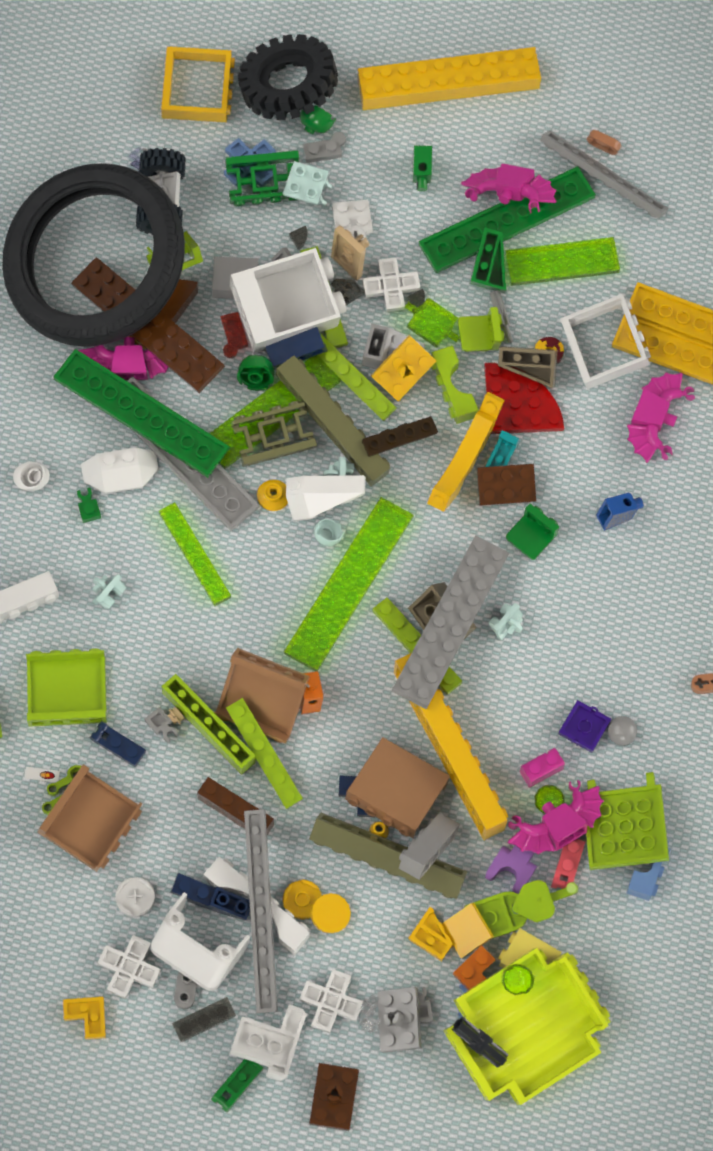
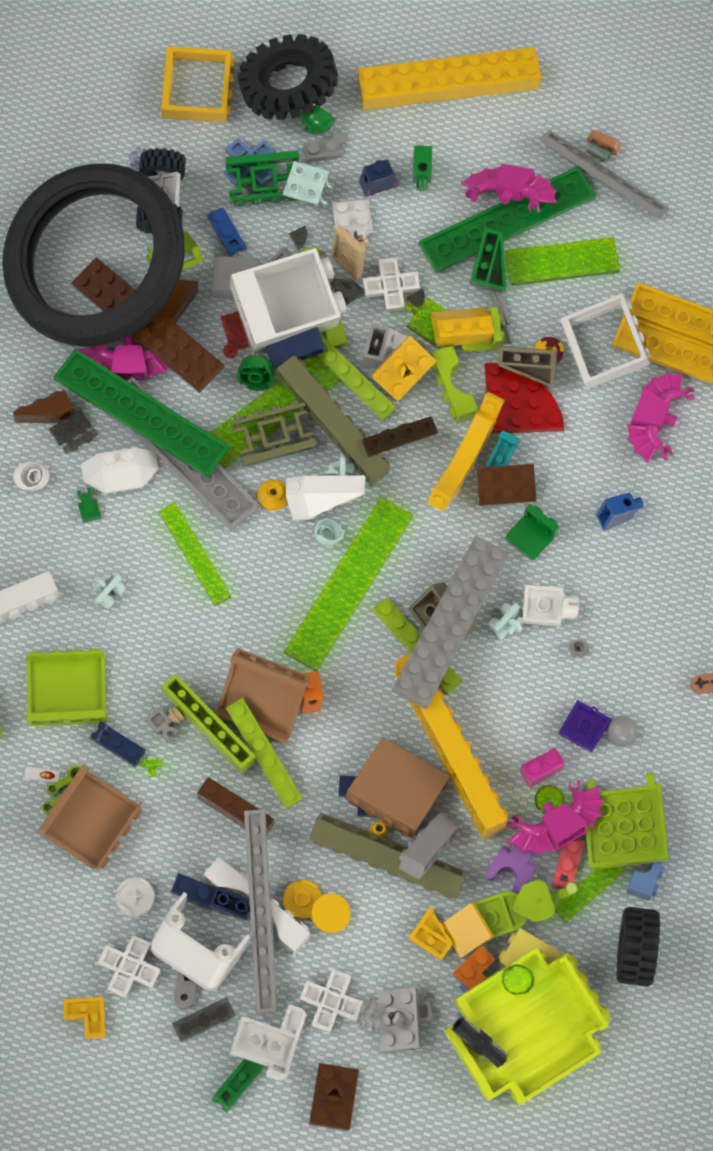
none -> reddish brown slope [13,390,75,423]
none -> clear smoke plate [49,410,98,454]
none -> clear neon green tile [142,758,162,777]
none -> blue plate [207,207,247,257]
none -> dark blue torso [359,159,398,197]
none -> yellow slope [430,307,495,347]
none -> white plate [522,585,580,626]
none -> clear neon green plate [555,867,625,924]
none -> light grey plate [569,639,588,658]
none -> sand green pin [587,142,611,162]
none -> black tyre [616,907,660,987]

